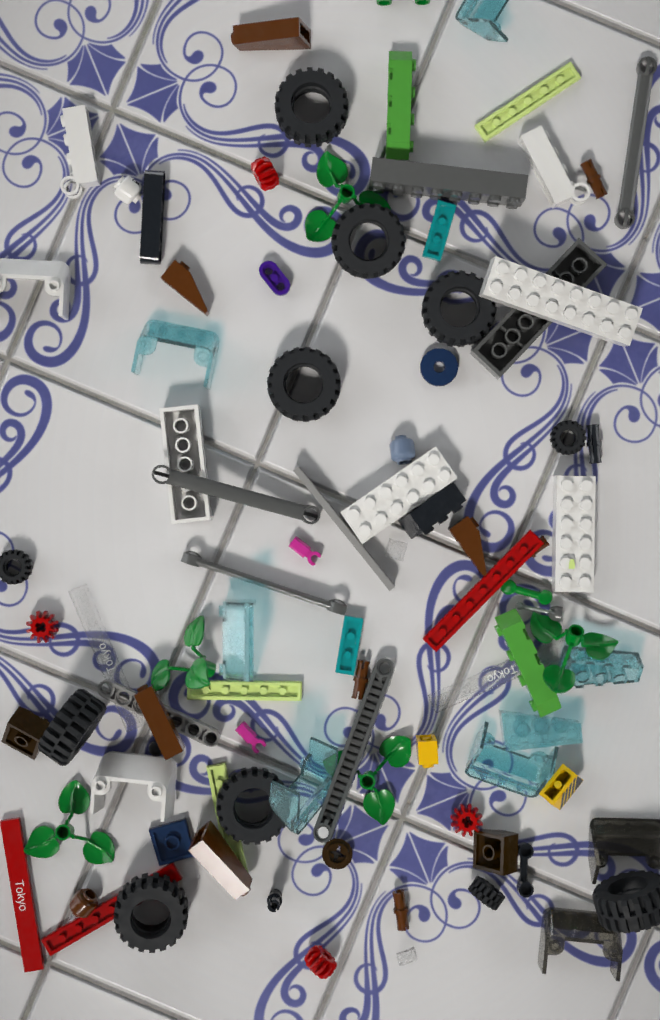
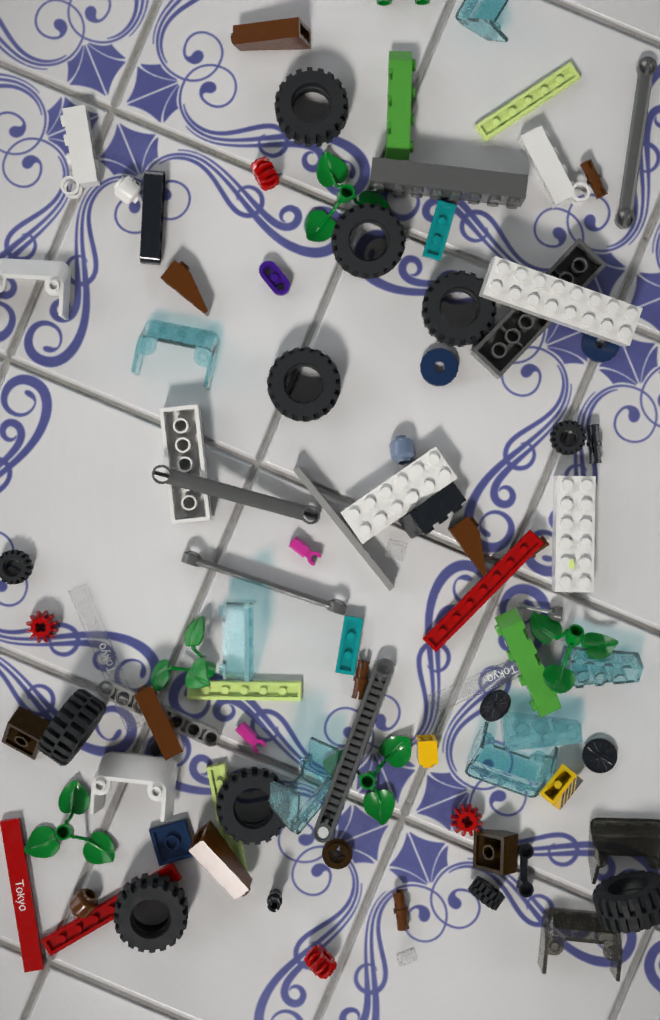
green bar [500,579,553,605] -> none
none -> black wheel [480,690,511,722]
none -> dark blue tile [581,333,620,363]
none -> black wheel [582,738,617,773]

